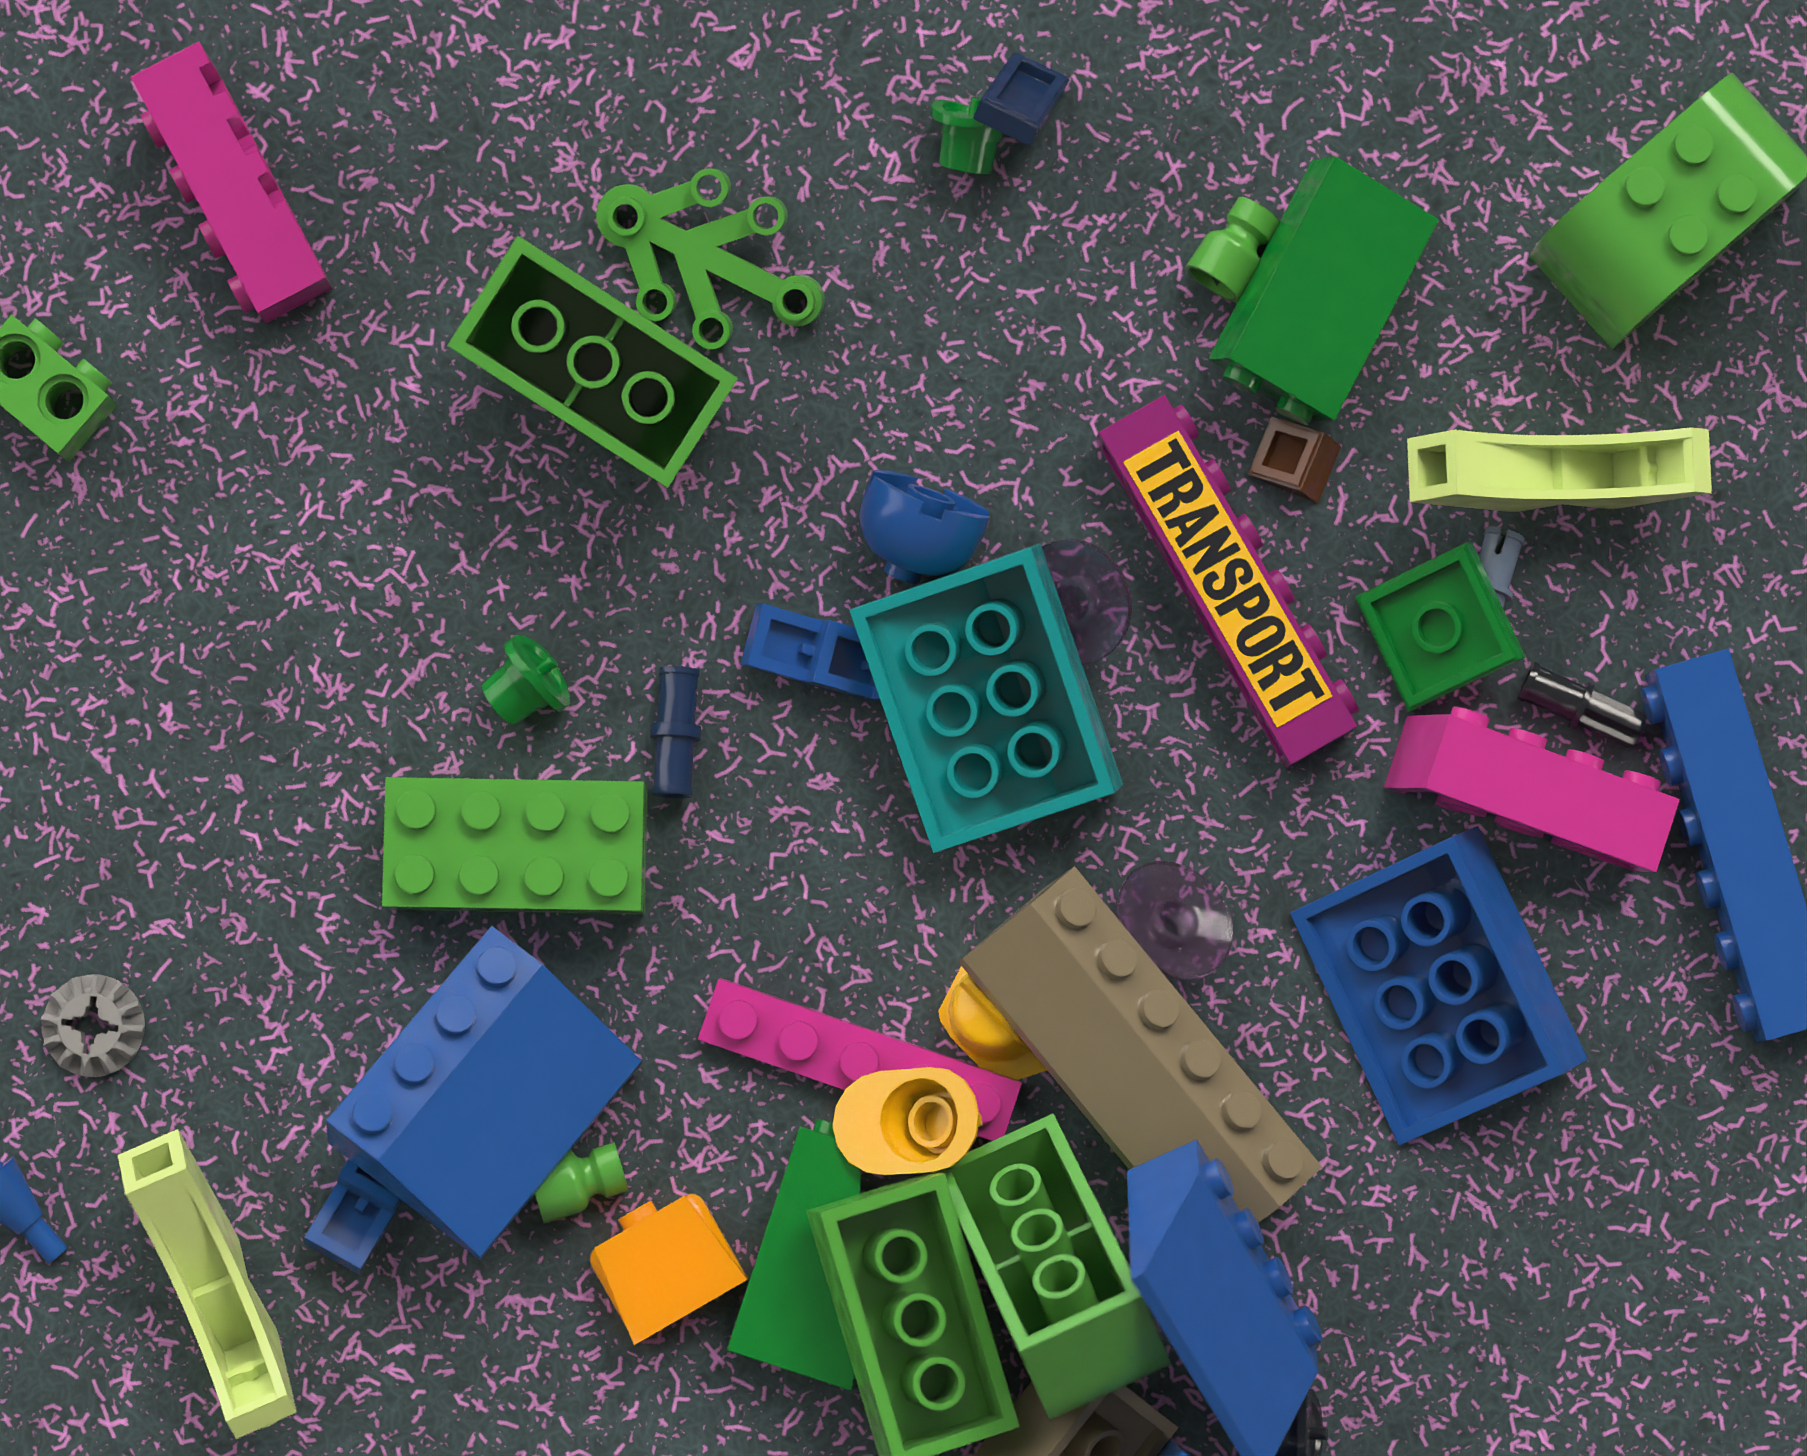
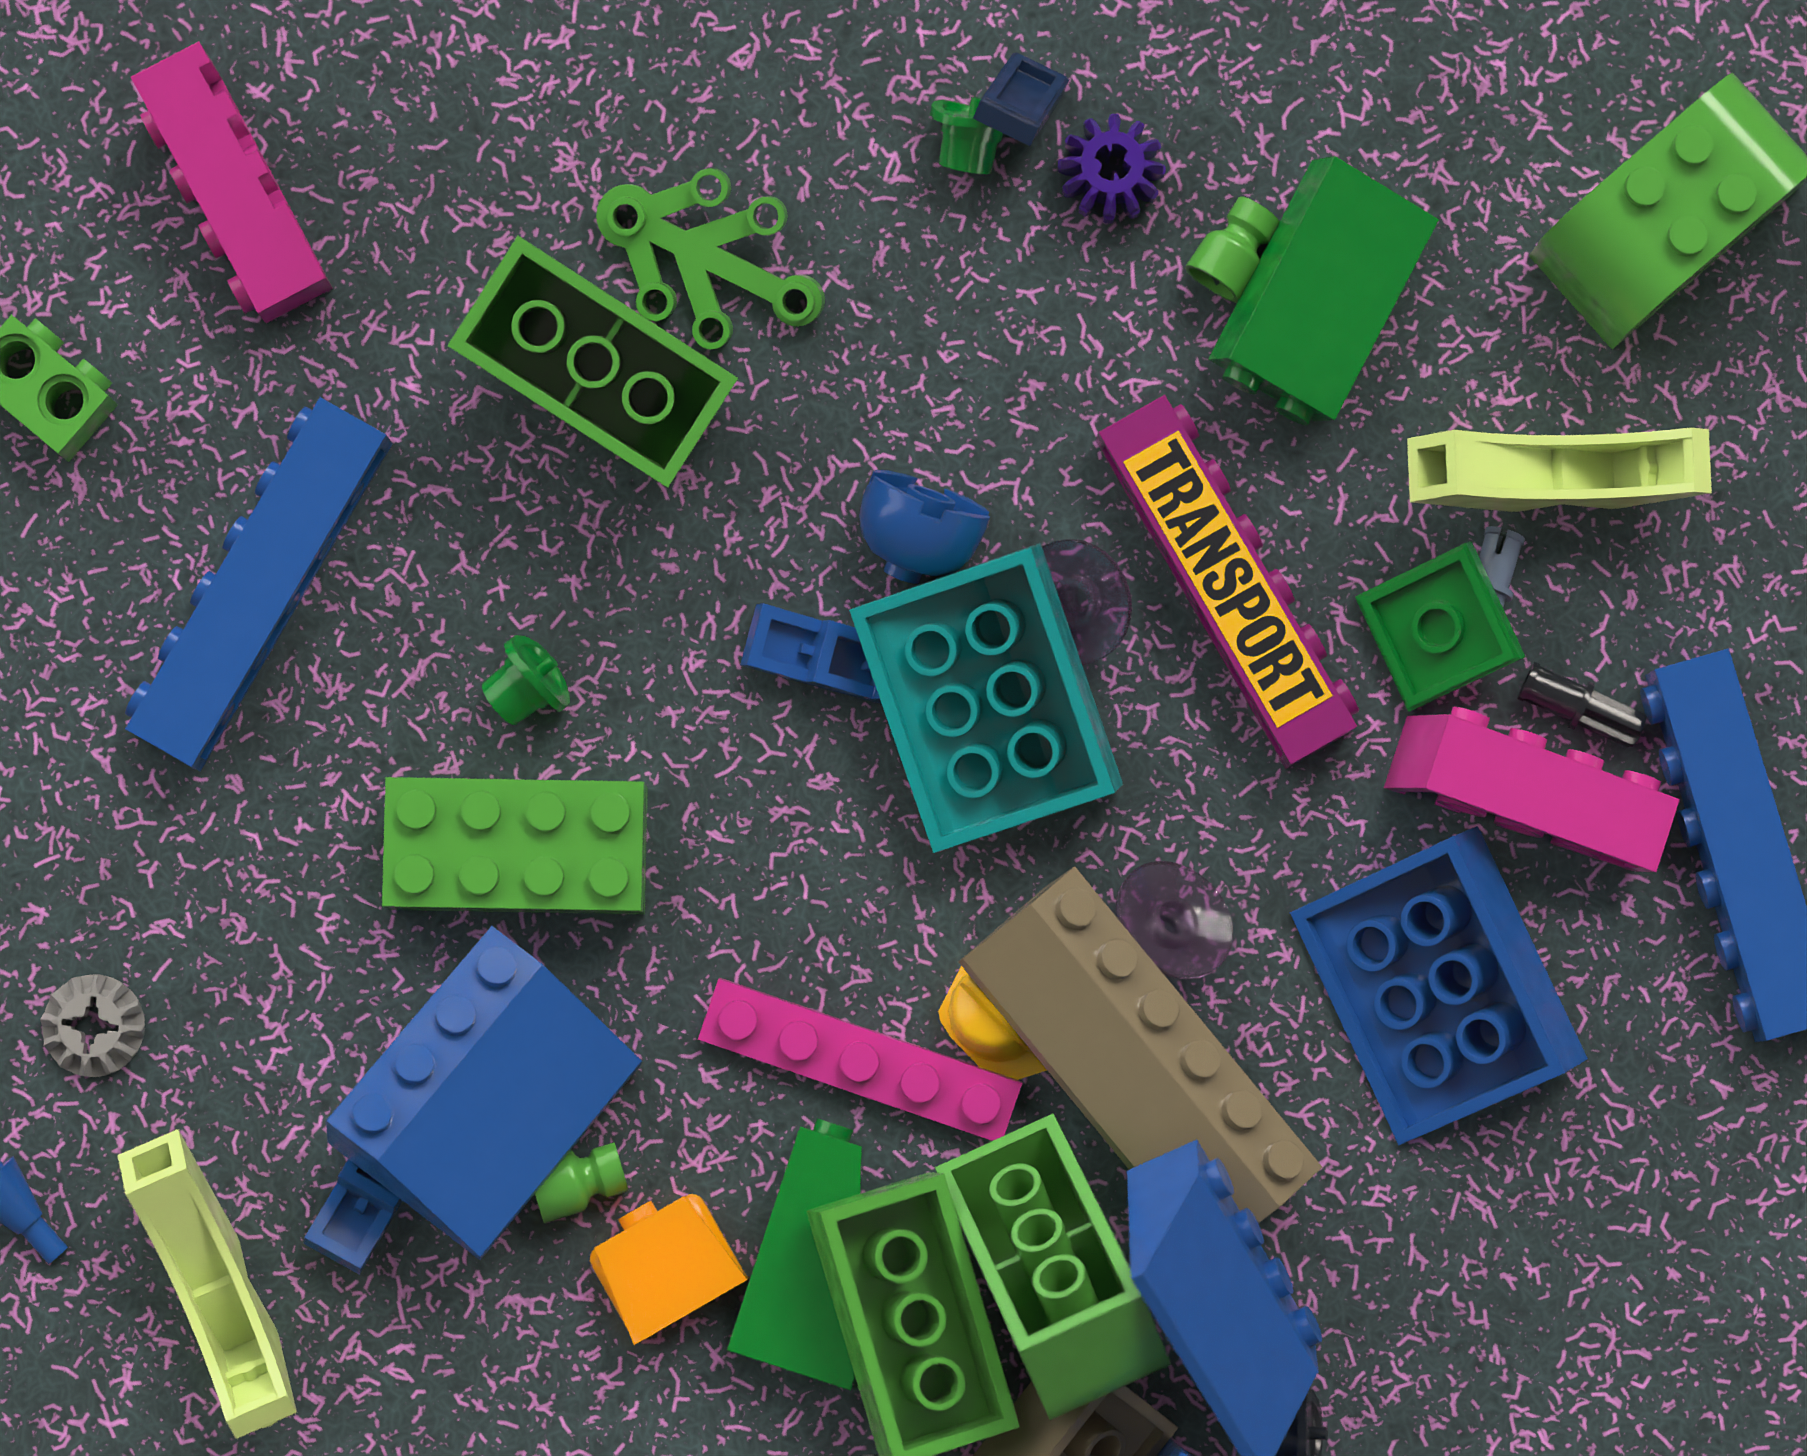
dark blue pin [650,666,701,798] -> none
yellow piece [833,1067,983,1175] -> none
reddish brown slope [1248,417,1341,503] -> none
none -> blue brick [125,397,393,772]
none -> dark purple gear [1057,114,1166,224]

